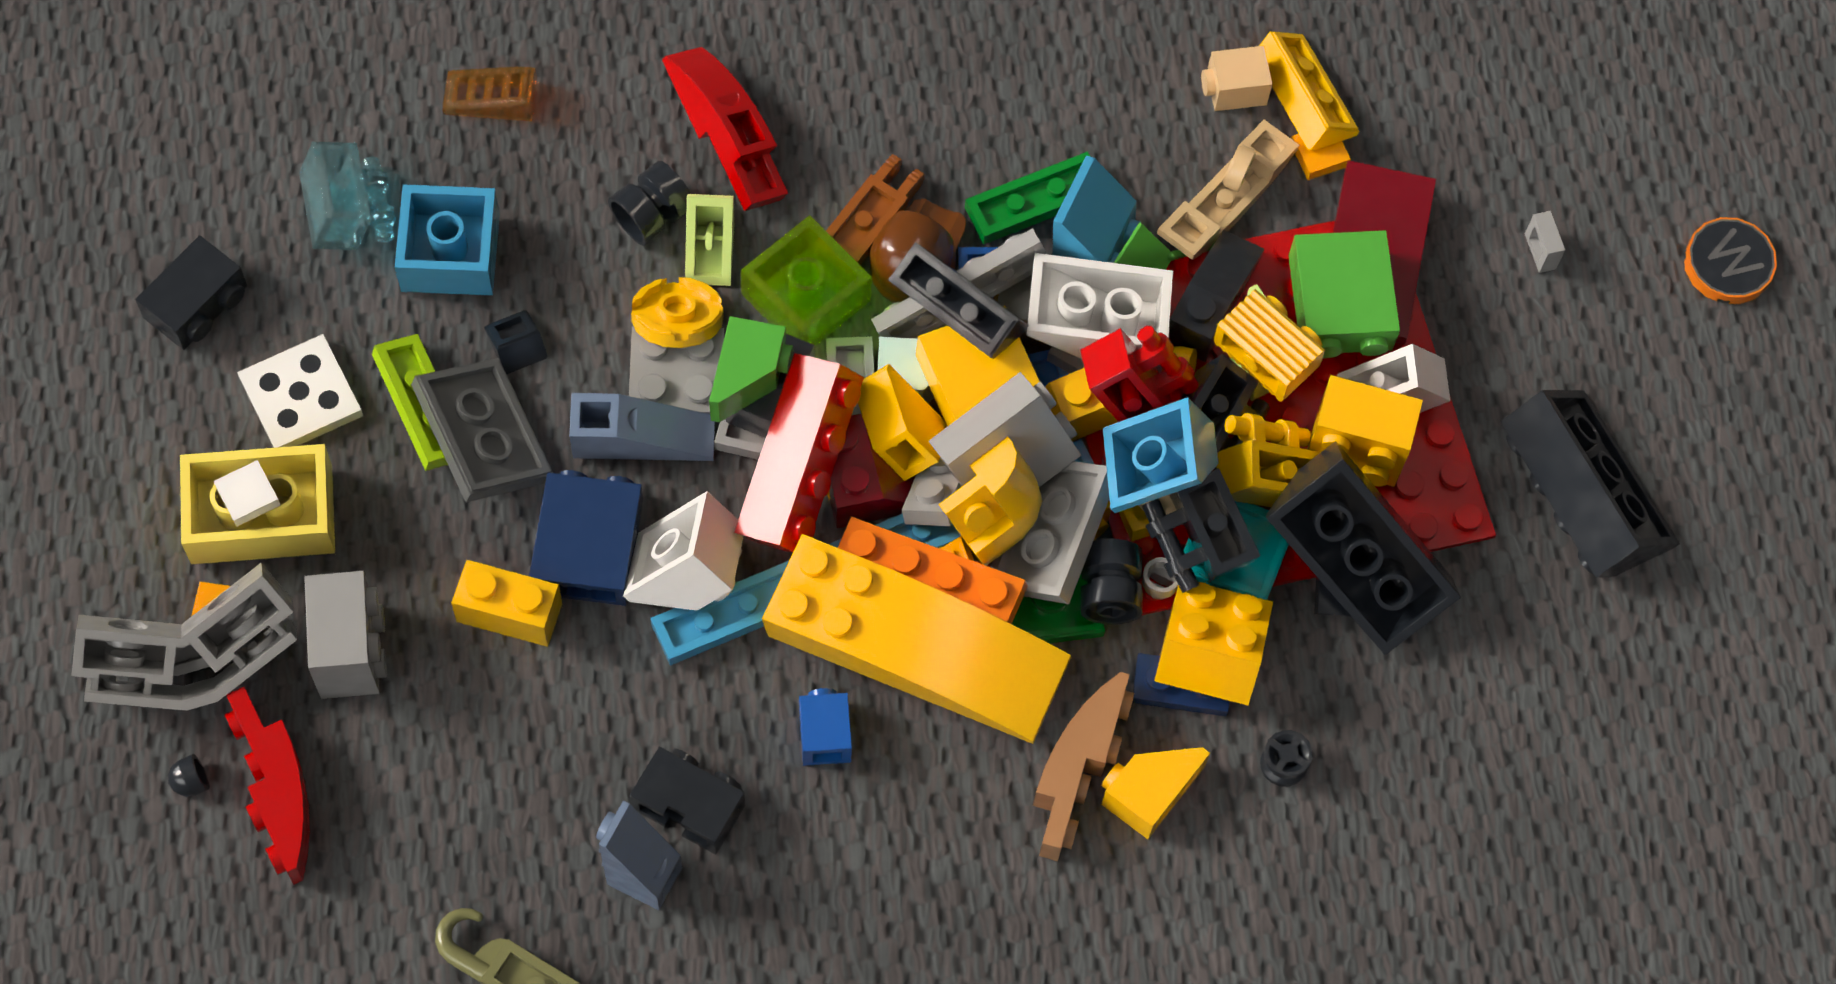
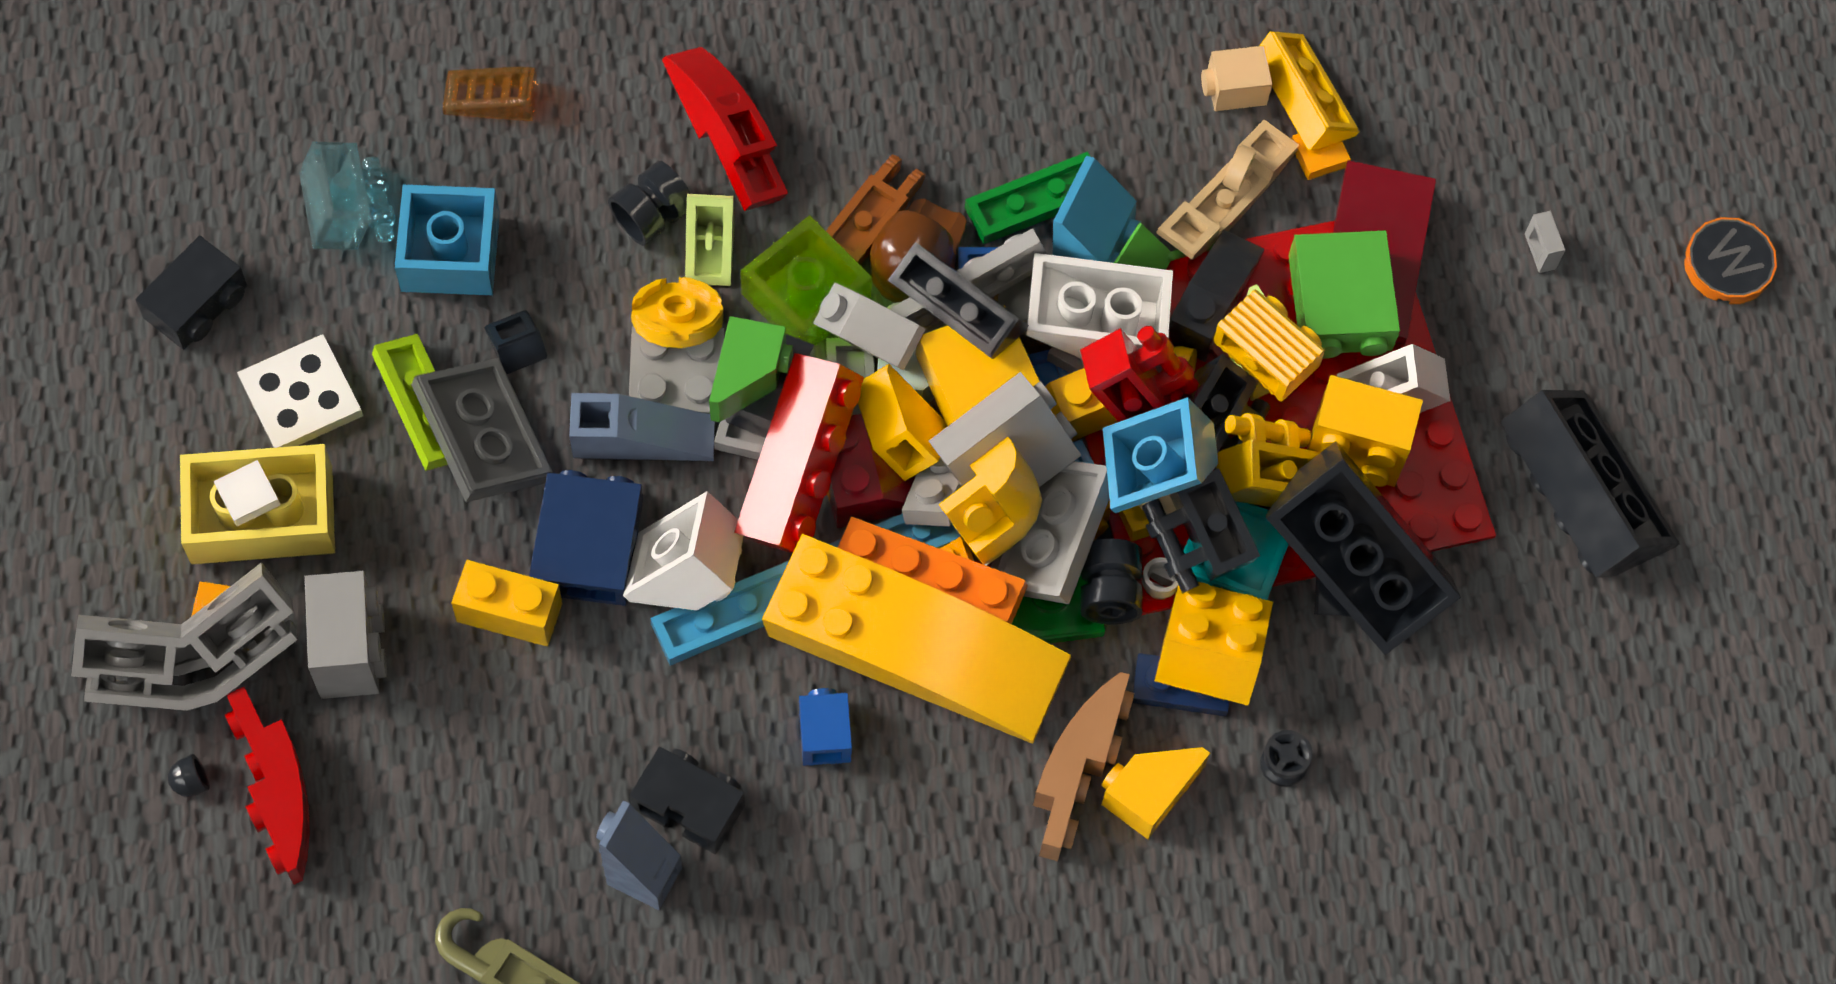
none -> light grey slope [813,282,925,370]

